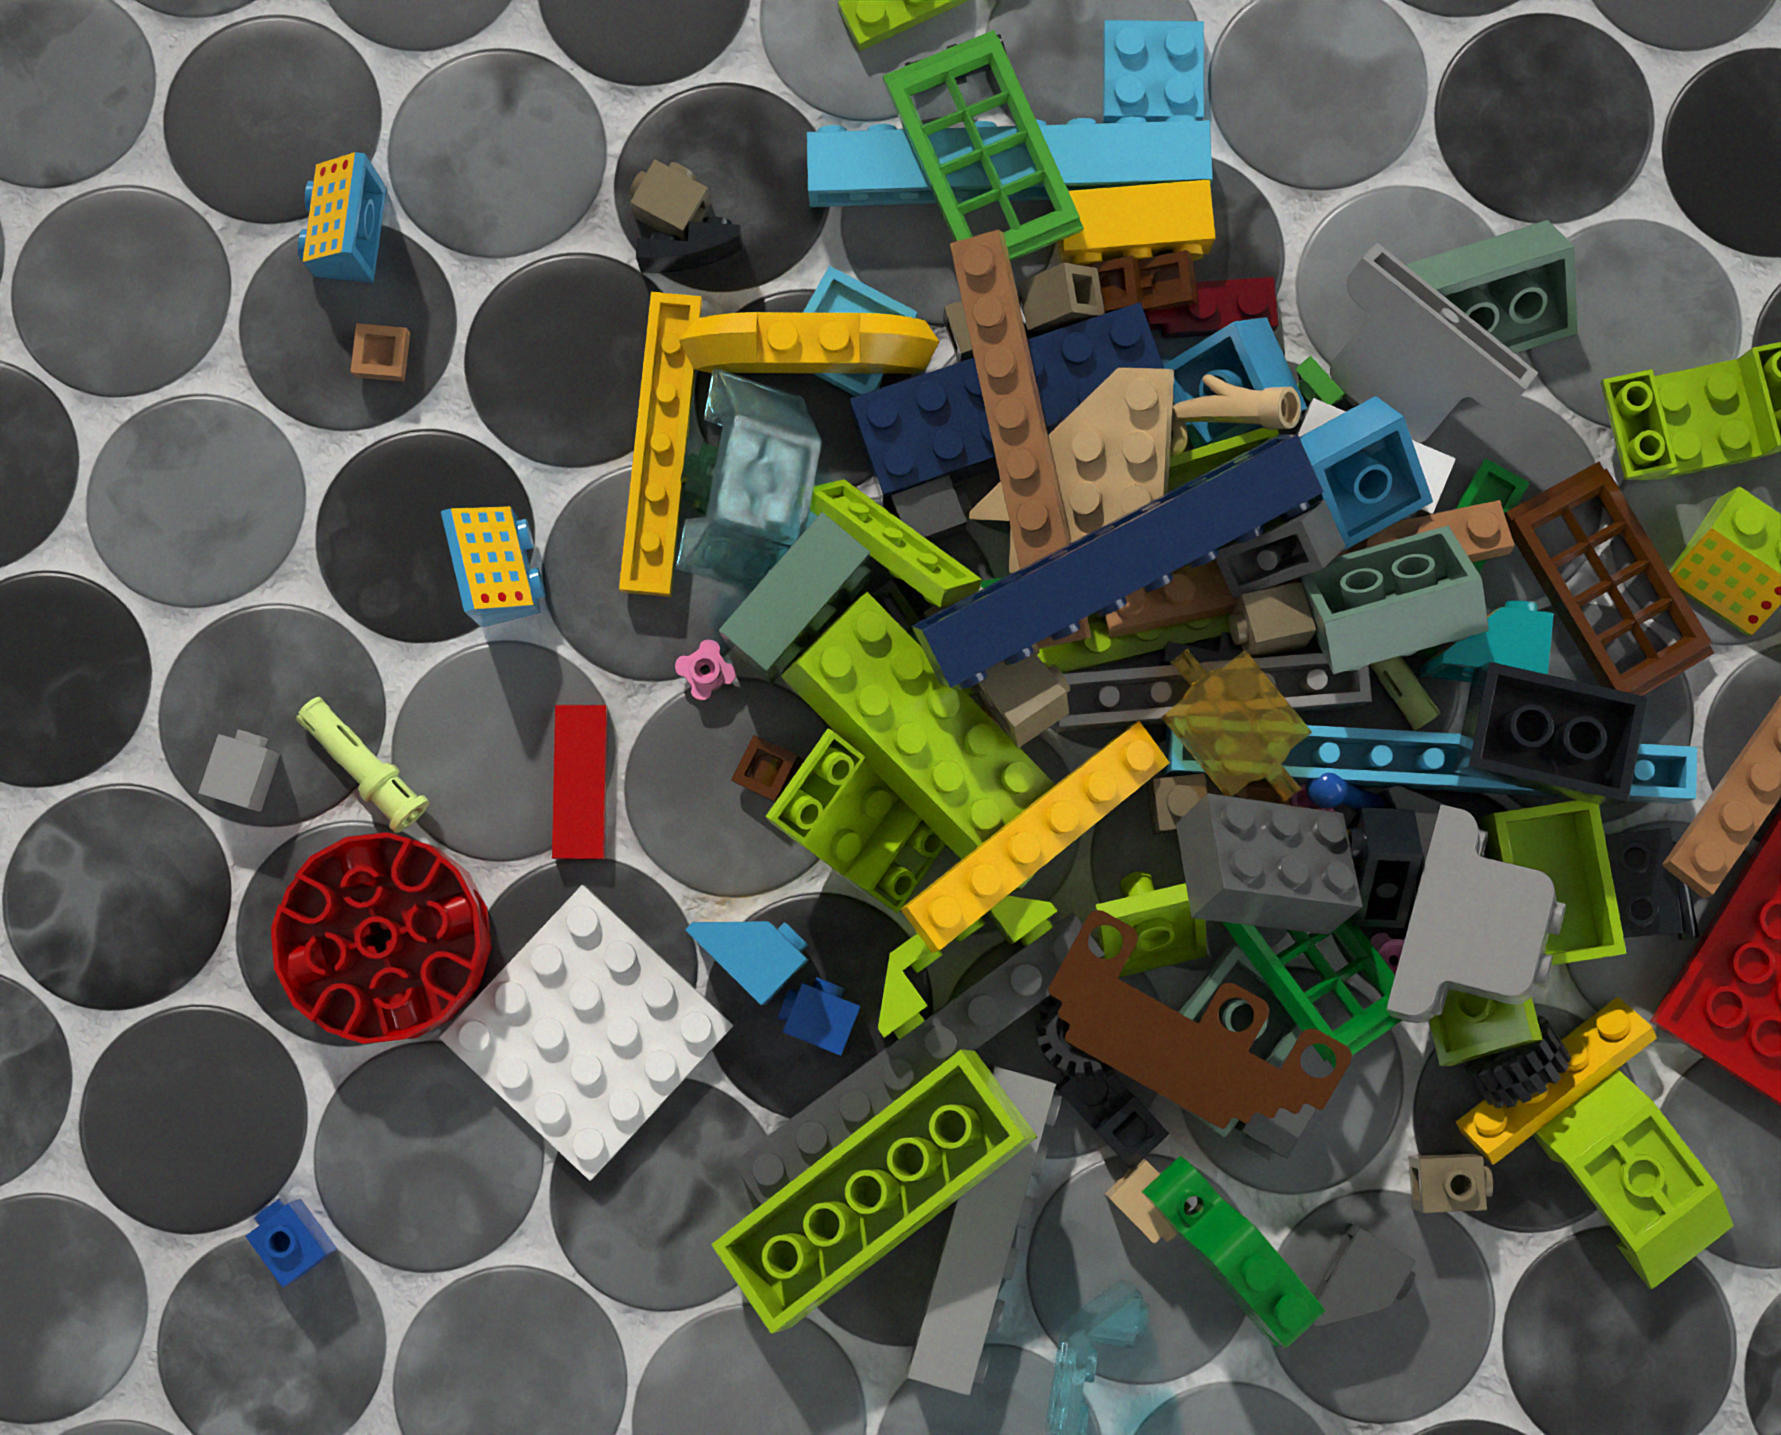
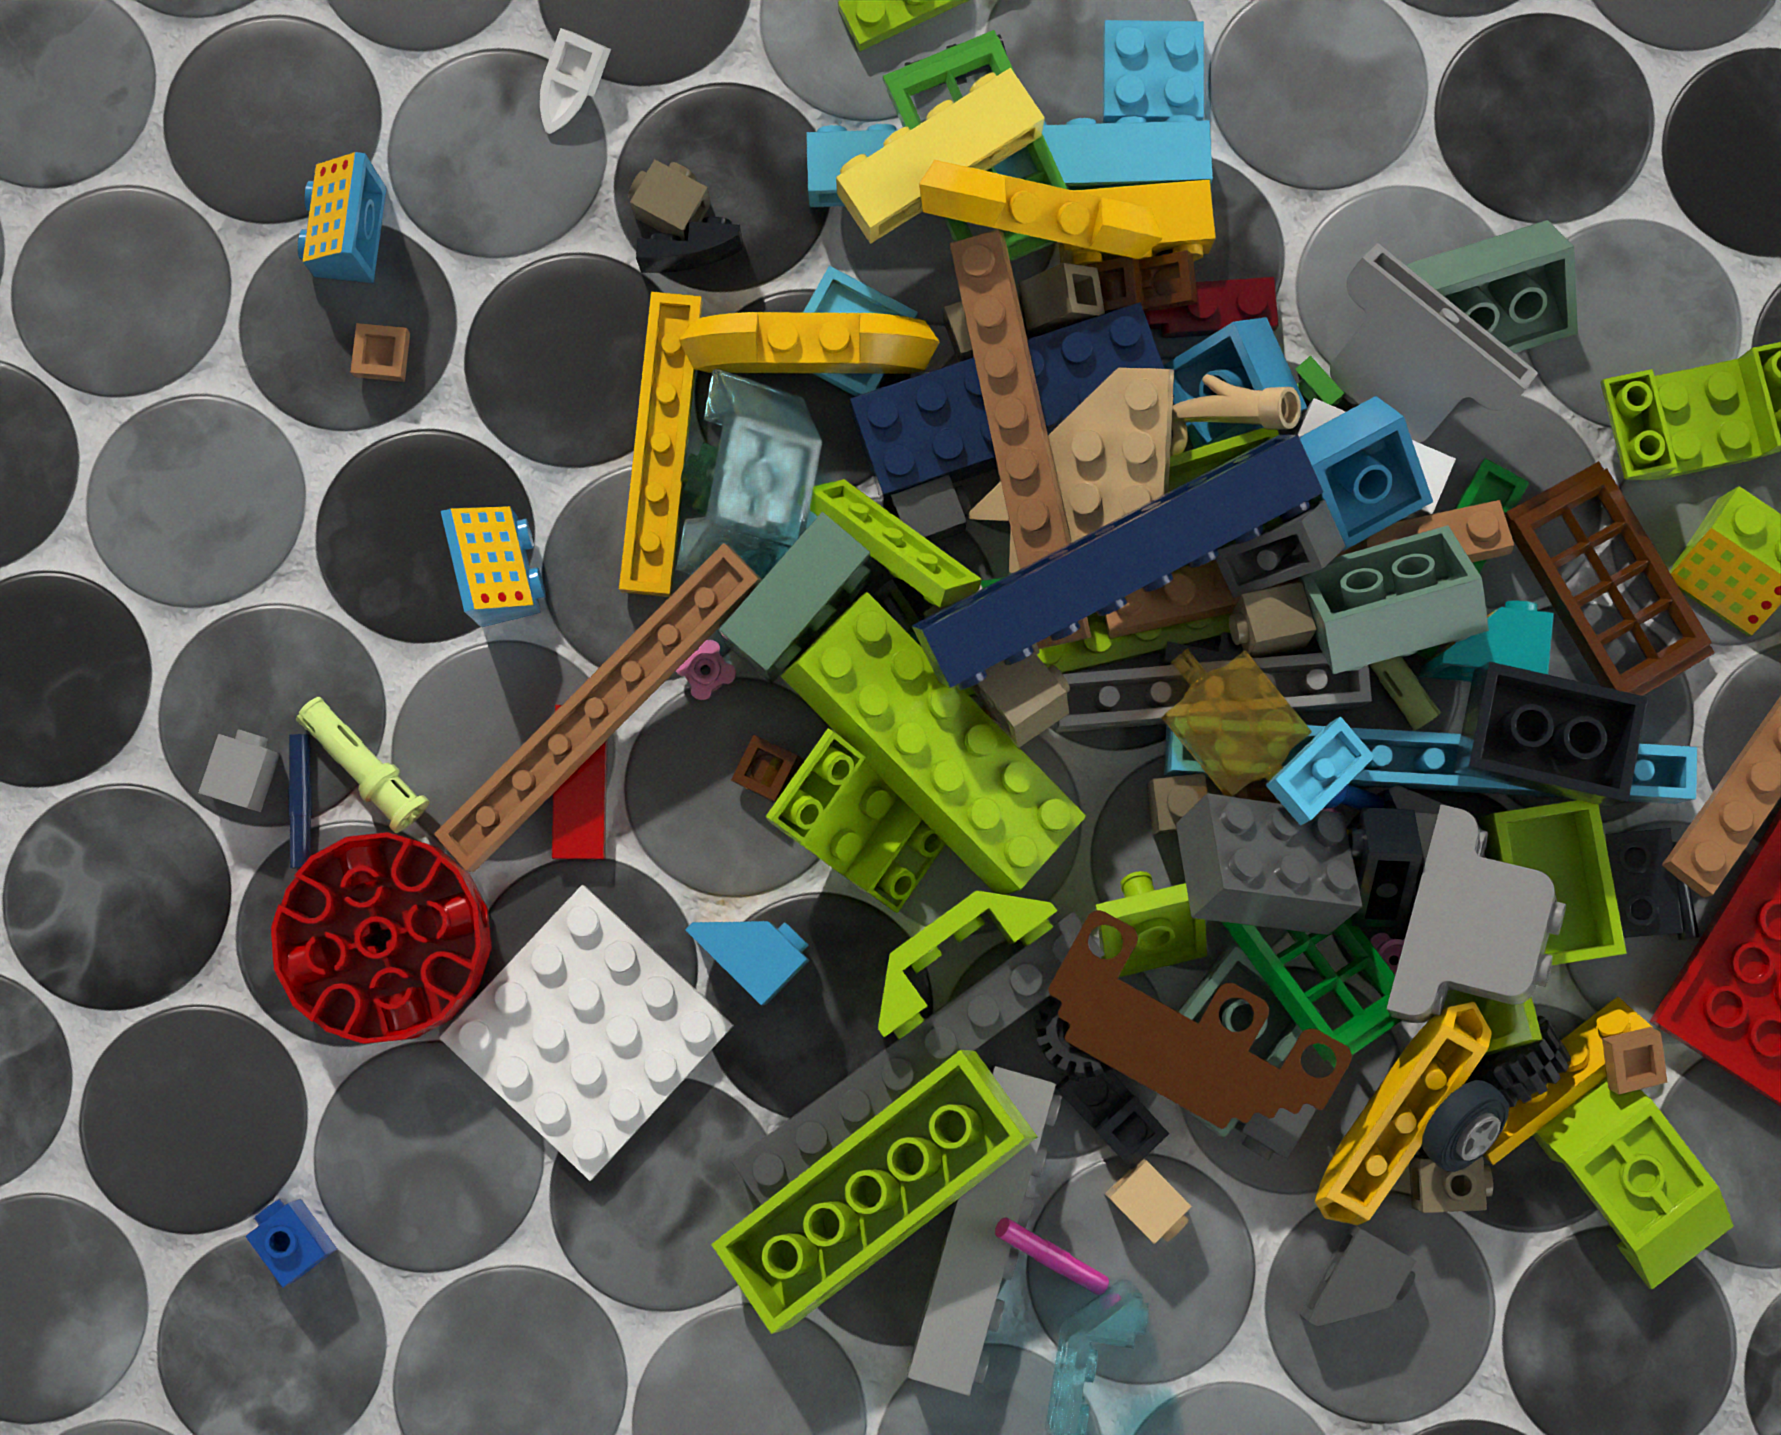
blue brick [778,977,861,1055] -> none
yellow plate [900,721,1170,953] -> none
green brick [1141,1156,1326,1349] -> none
none -> dark blue piece [288,734,312,869]
none -> medium nougat plate [434,543,762,872]
none -> white plate [540,28,611,134]
none -> light yellow brick [836,67,1045,244]
none -> yellow brick [919,160,1163,259]
none -> dark pink piece [995,1217,1109,1295]
none -> medium azure plate [1266,717,1375,826]
none -> yellow brick [1315,1002,1492,1225]
none -> black wheel [1422,1080,1509,1172]
none -> medium nougat plate [1602,1027,1668,1095]

